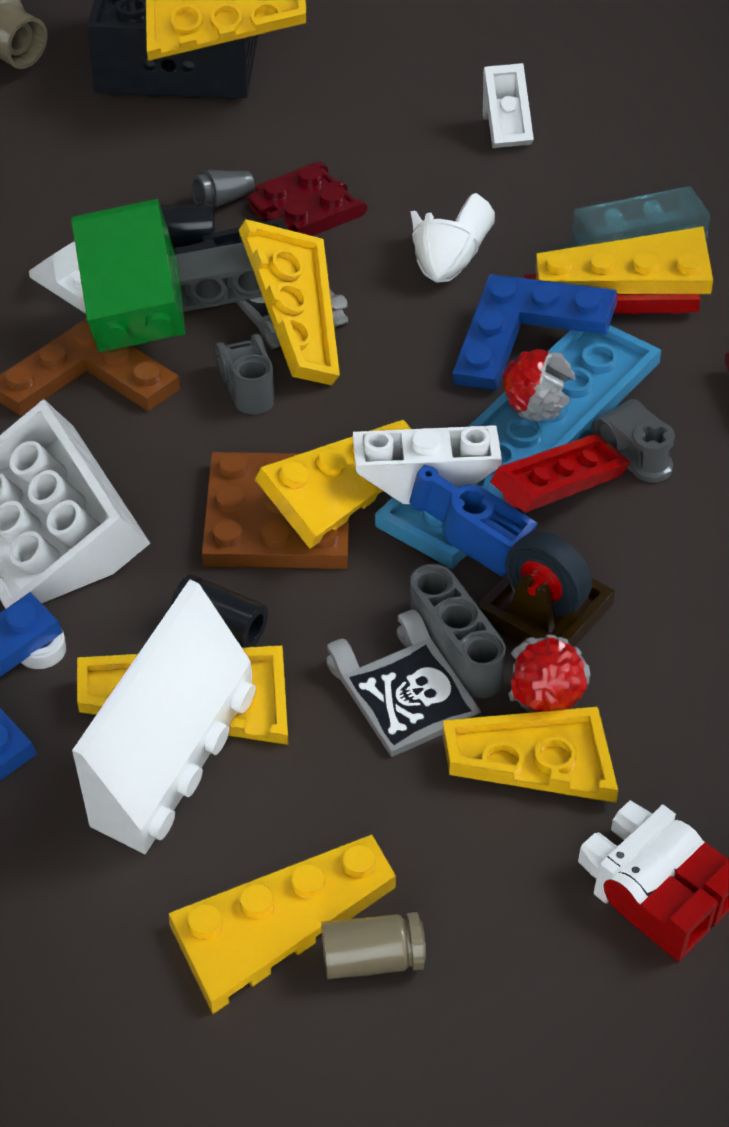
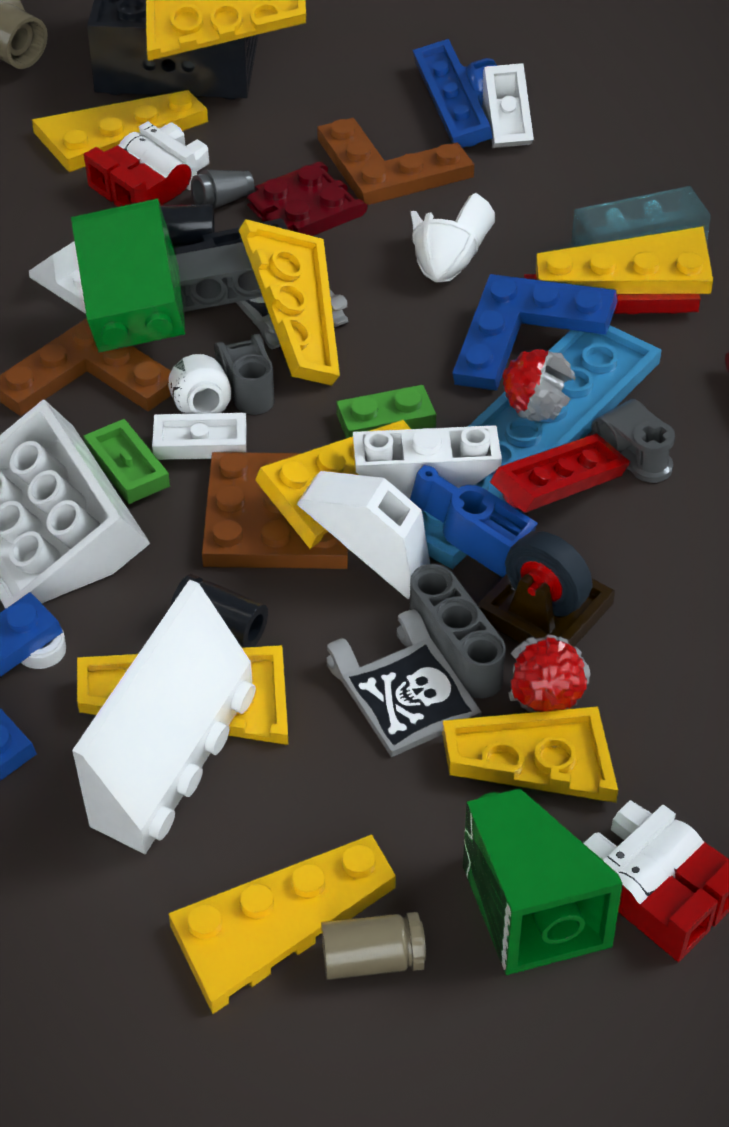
none -> yellow wing [32,90,208,172]
none -> hips [83,121,209,207]
none -> bright green plate [83,419,170,504]
none -> white plate [152,413,247,460]
none -> white head [168,354,232,414]
none -> white slope [297,471,430,599]
none -> dark orange plate [317,117,474,205]
none -> bright green plate [336,385,436,438]
none -> blue plate [413,39,497,148]
none -> green slope [463,788,623,975]

